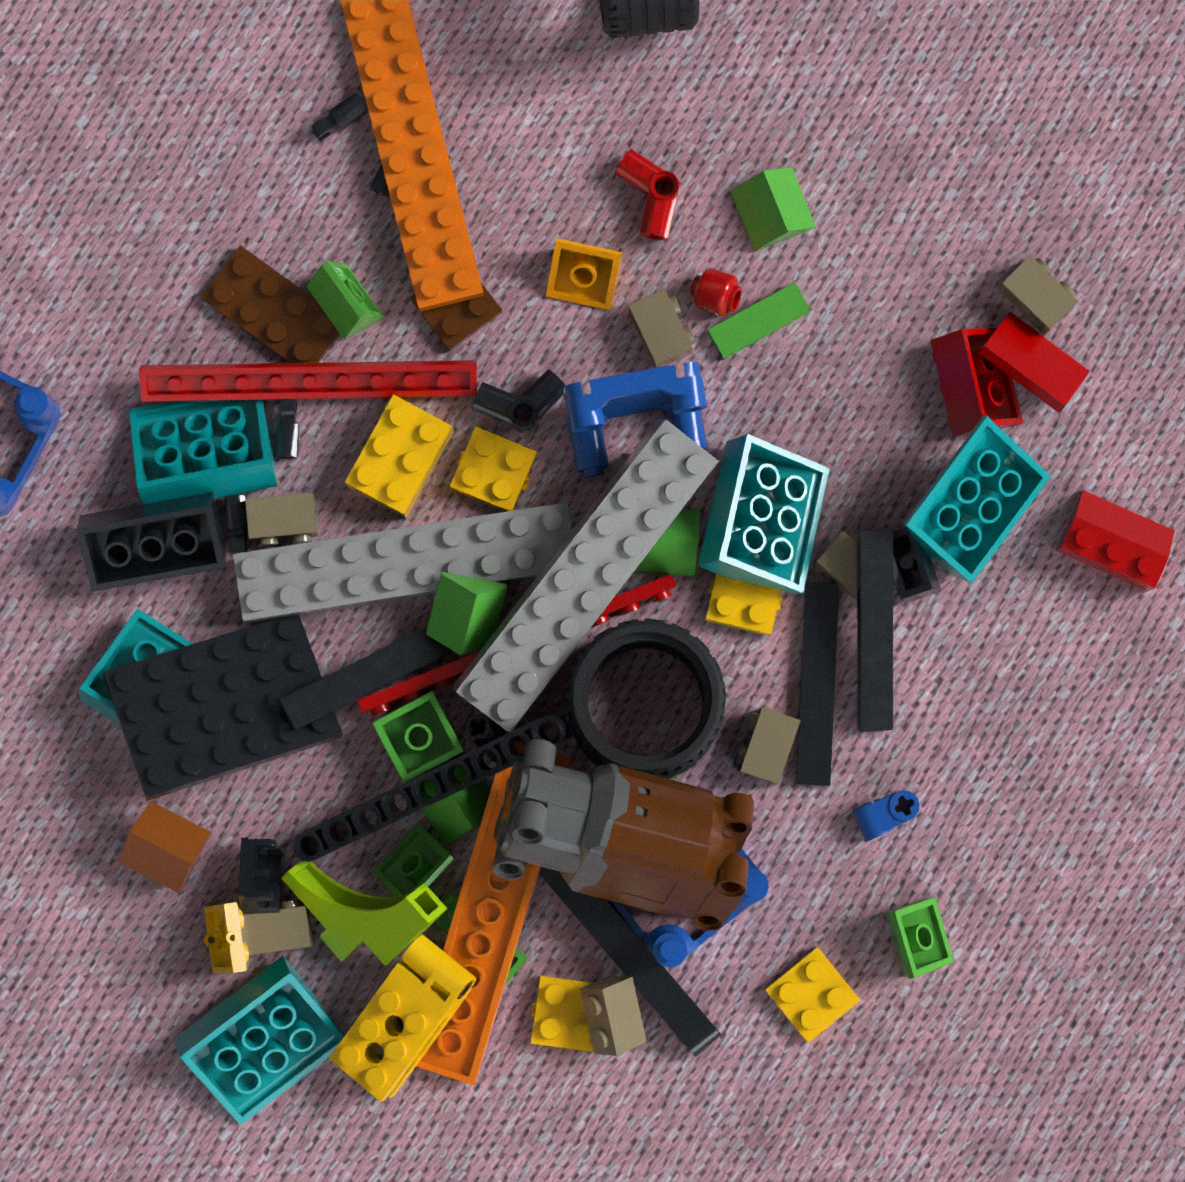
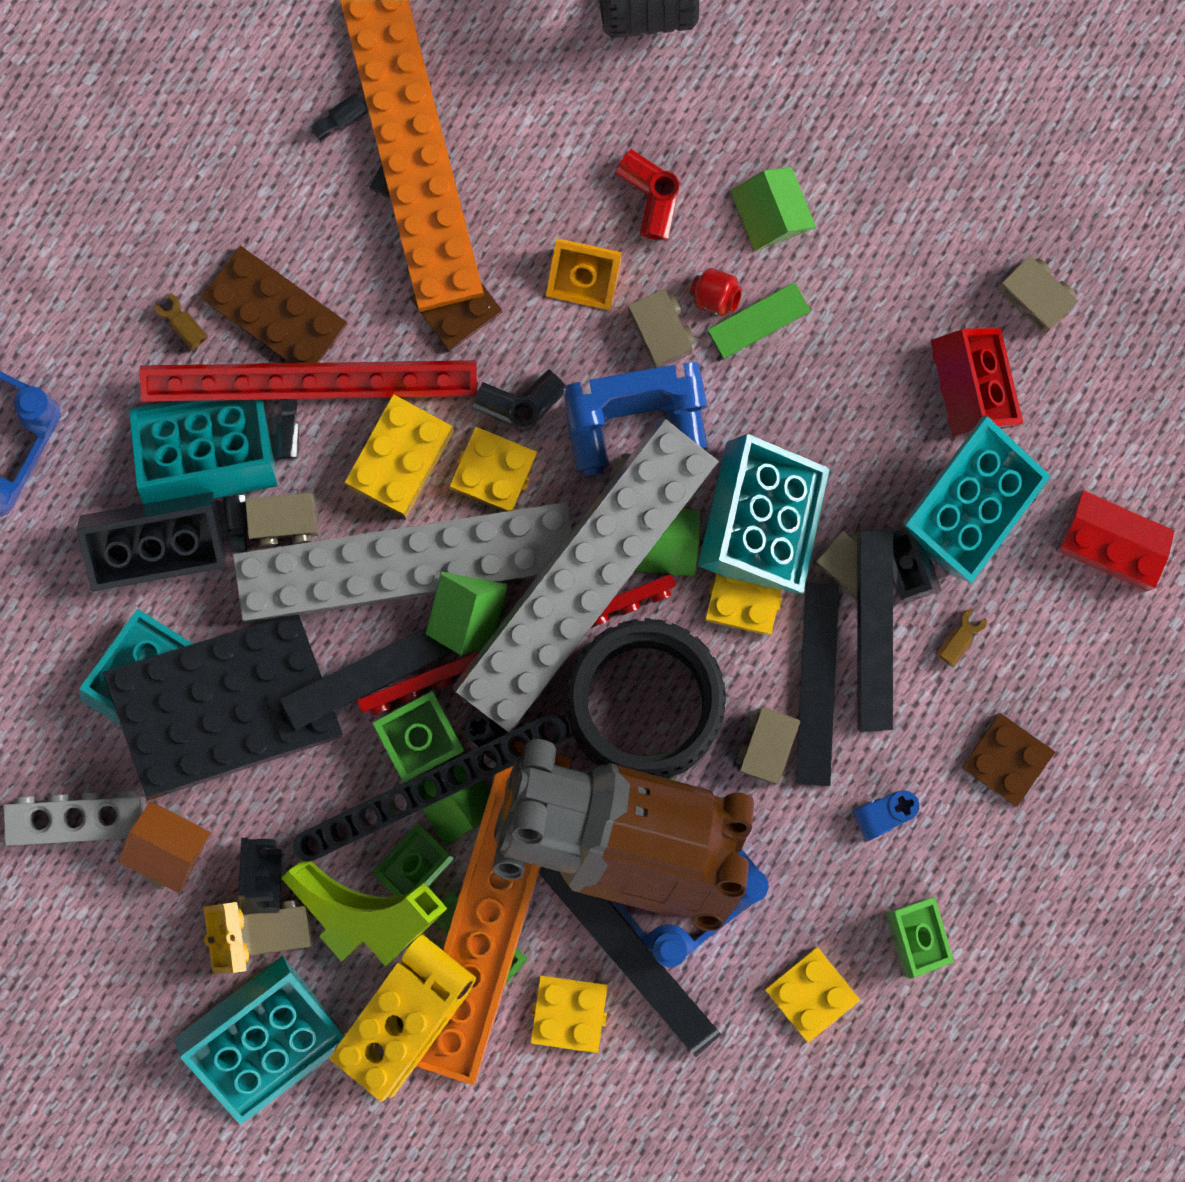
bright green slope [306,261,384,340] -> none
dark tan brick [580,976,647,1056] -> none
red tile [979,312,1090,413] -> none
none -> light grey brick [4,791,145,846]
none -> pearl gold bar [154,293,208,351]
none -> pearl gold bar [935,608,988,667]
none -> reddish brown plate [961,713,1055,807]

